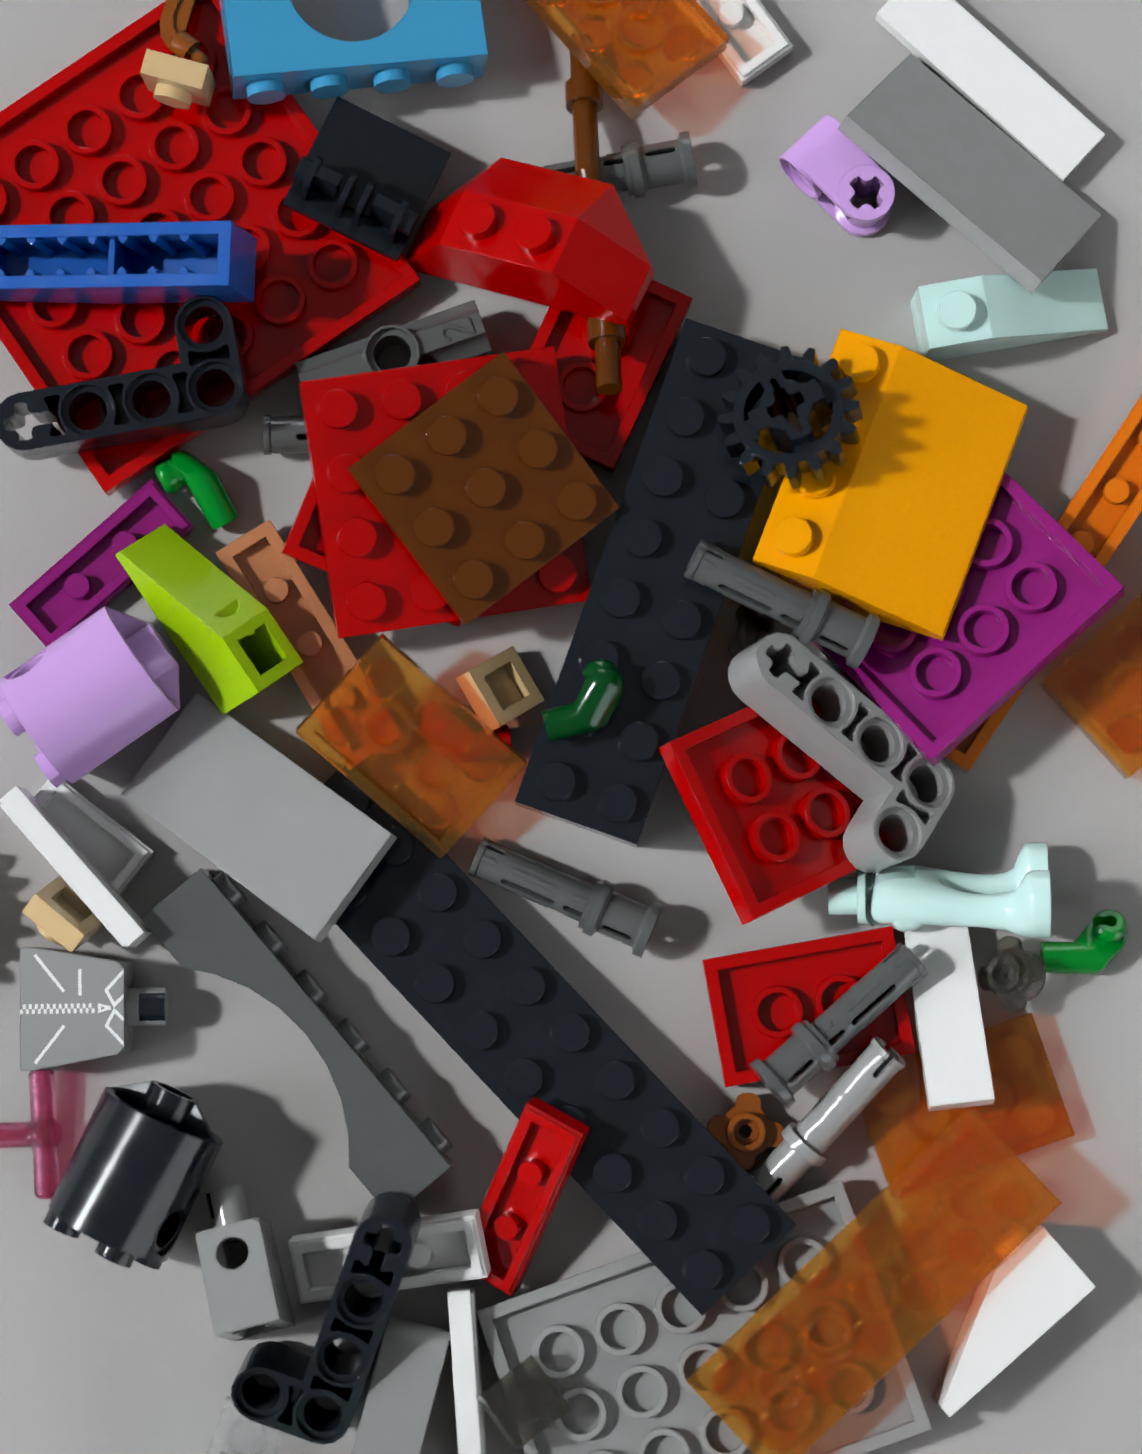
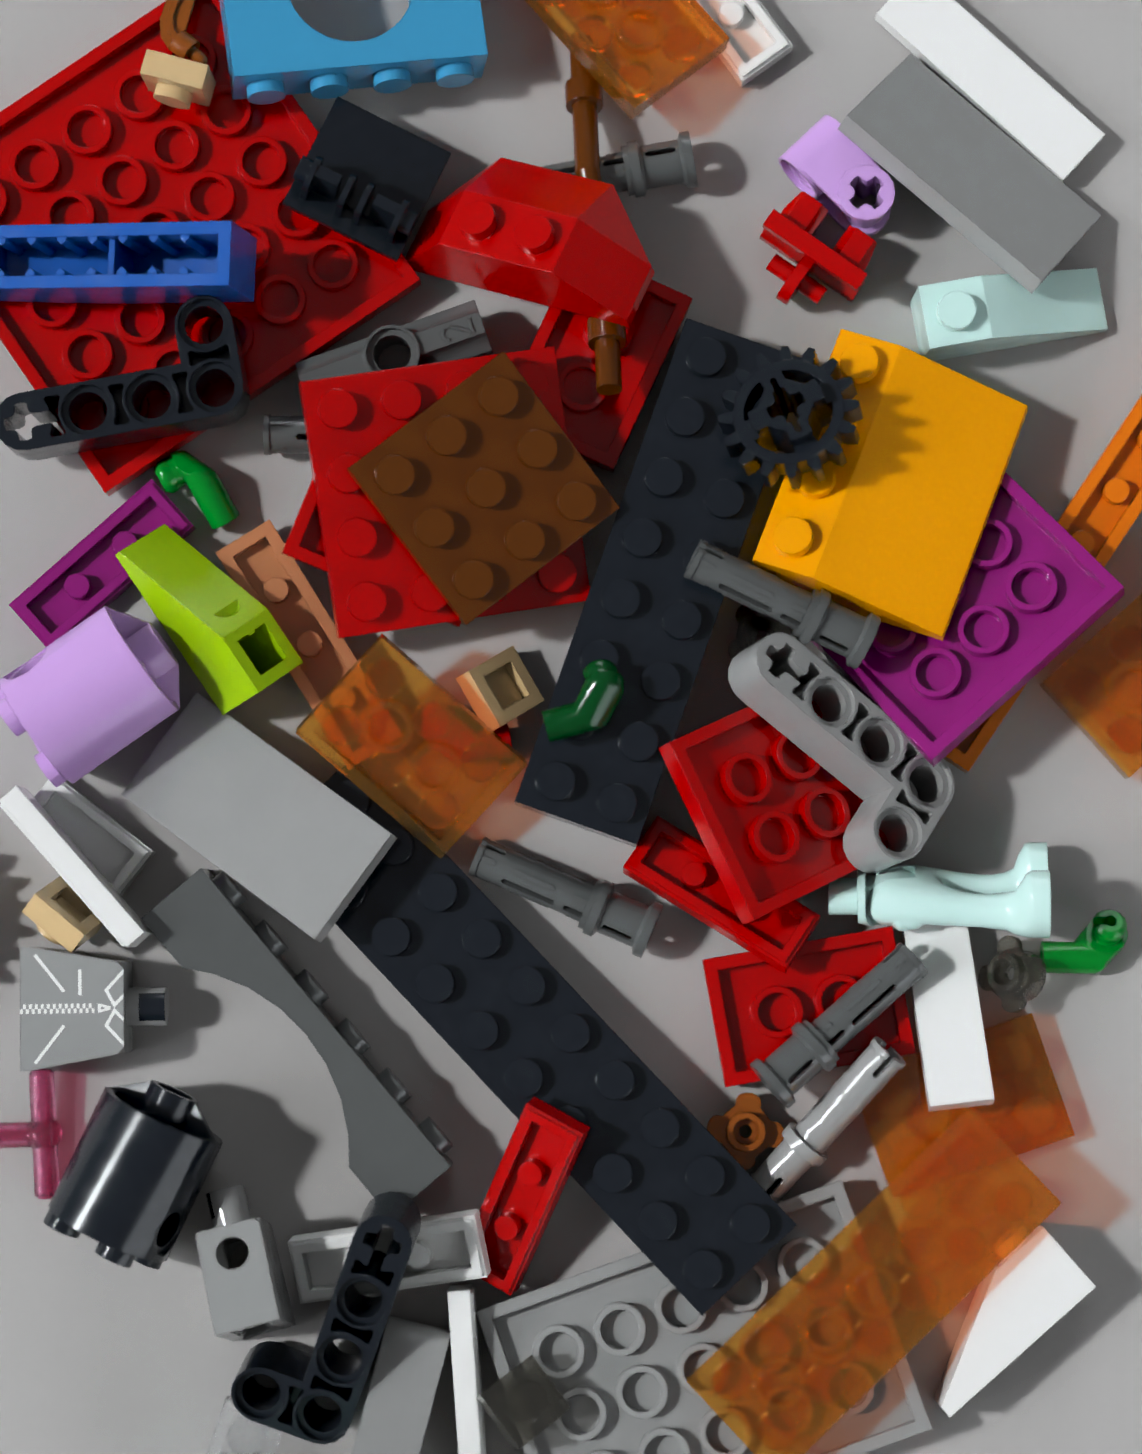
none -> red tile [623,816,820,973]
none -> red hips [759,191,877,305]

